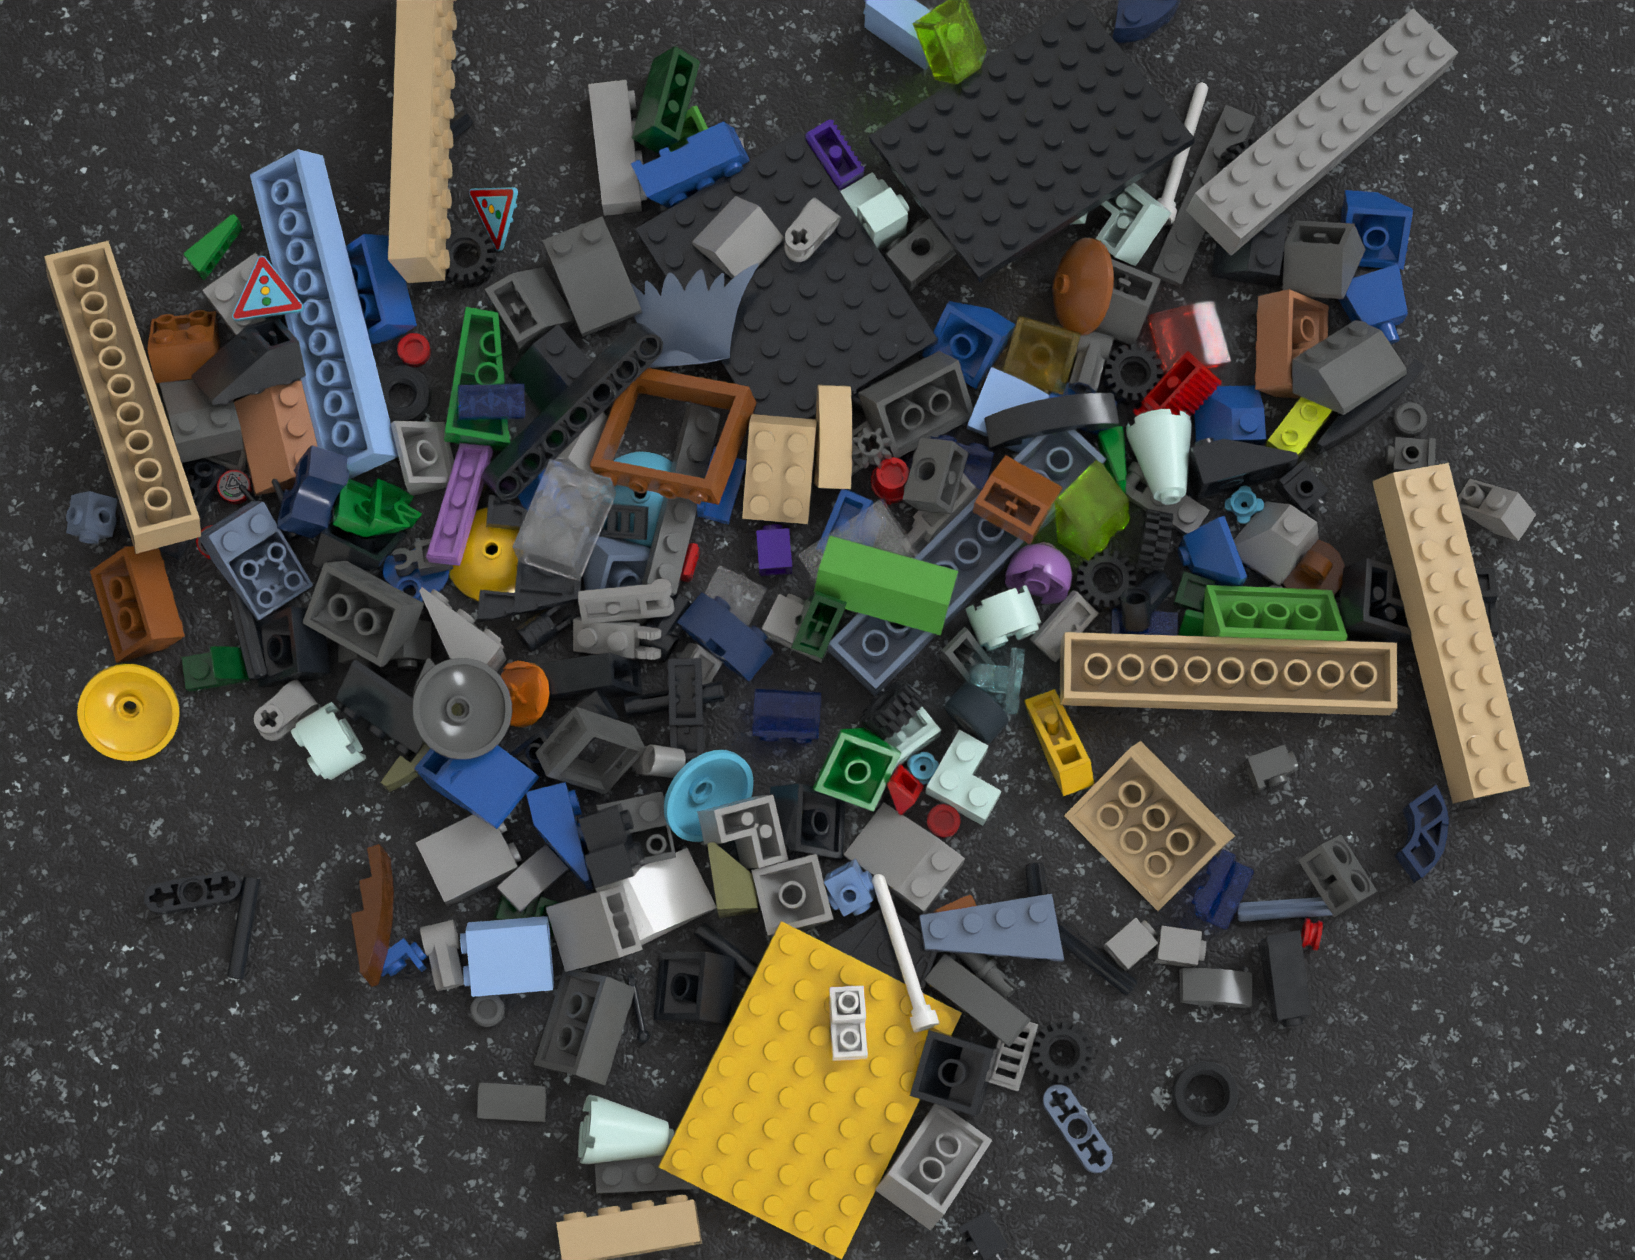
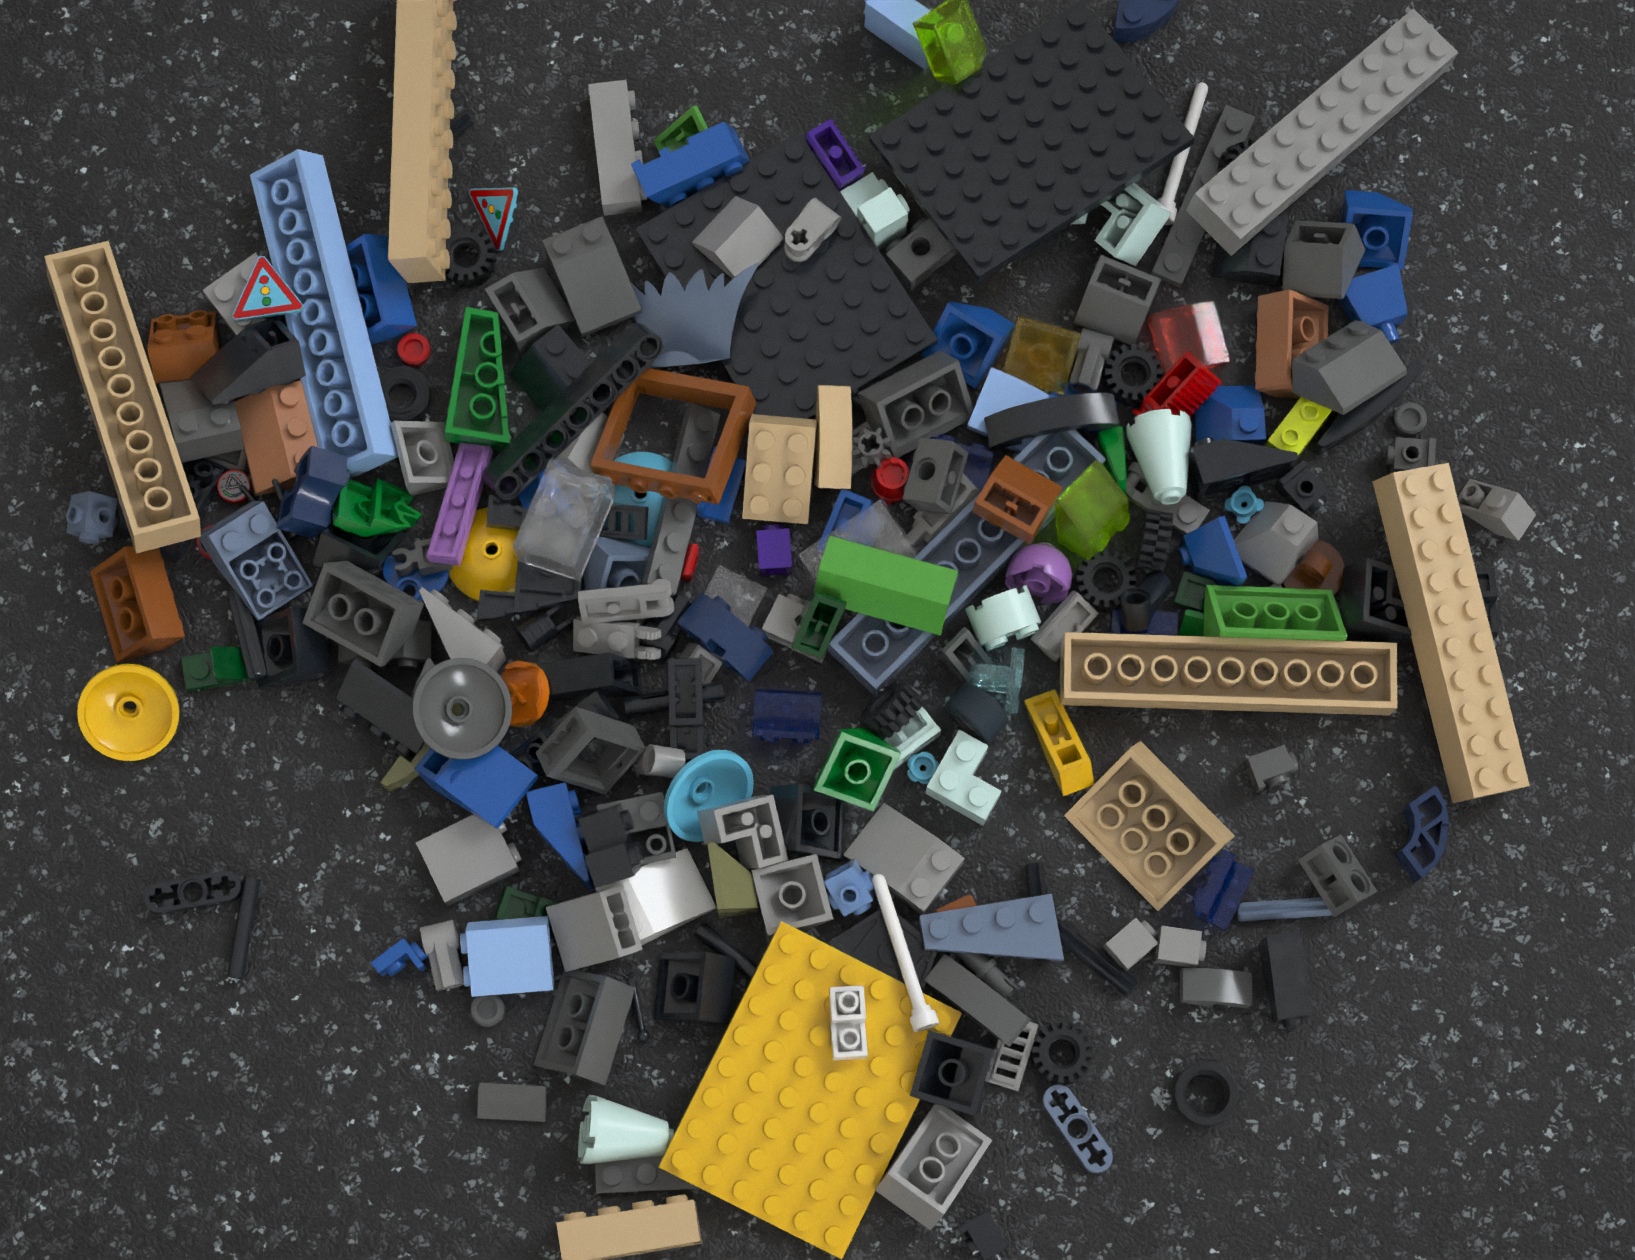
green slope [184,214,243,281] -> none
light grey piece [254,679,319,741] -> none
light aqua brick [291,702,366,780] -> none
reddish brown slope [351,844,394,987] -> none
clear blue tile [458,384,525,420] -> none
light grey slope [497,845,569,913] -> none
dark green brick [632,46,700,153] -> none
red slope [887,764,924,816] -> none
red tile [927,804,961,839] -> none
dark orange dish [1052,238,1114,336] -> none
red bush [1301,918,1323,951] -> none

